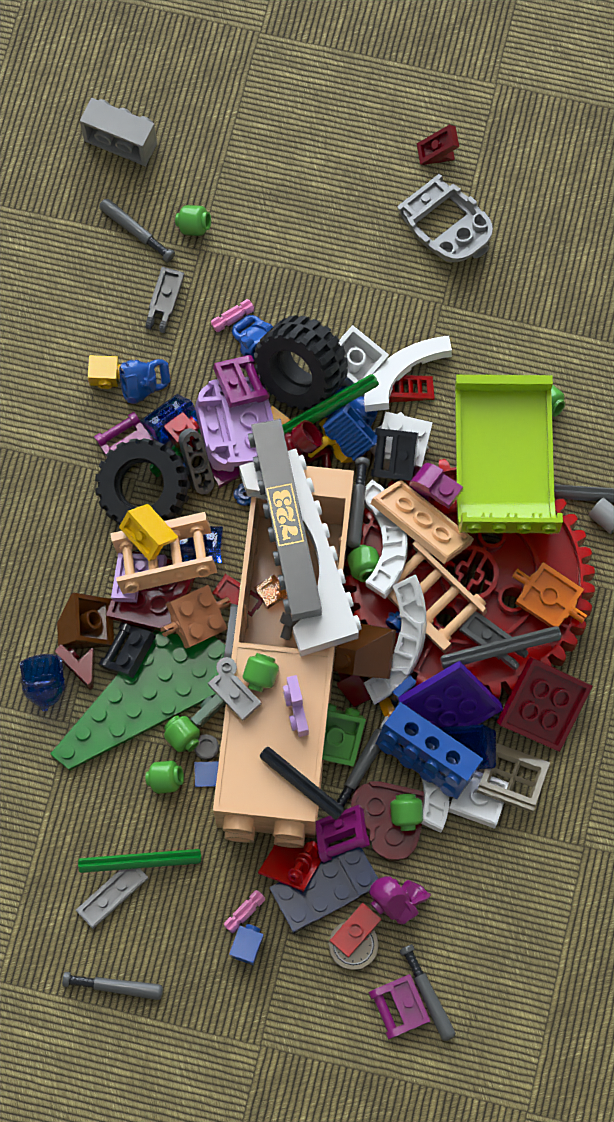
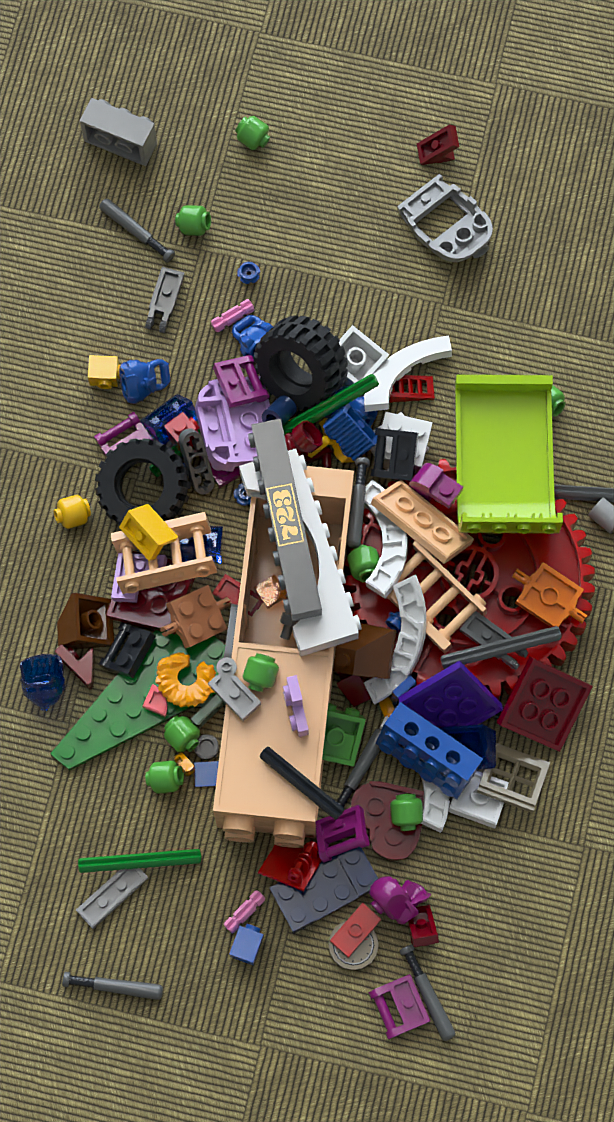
none -> yellow head [54,495,91,529]
none -> coral tile [143,684,168,717]
none -> light orange piece [156,652,216,707]
none -> light orange tile [174,752,195,777]
none -> bright green head [235,116,270,150]
none -> blue plate [237,262,260,284]
none -> dark blue brick [262,396,297,427]
none -> dark red slope [408,905,439,947]

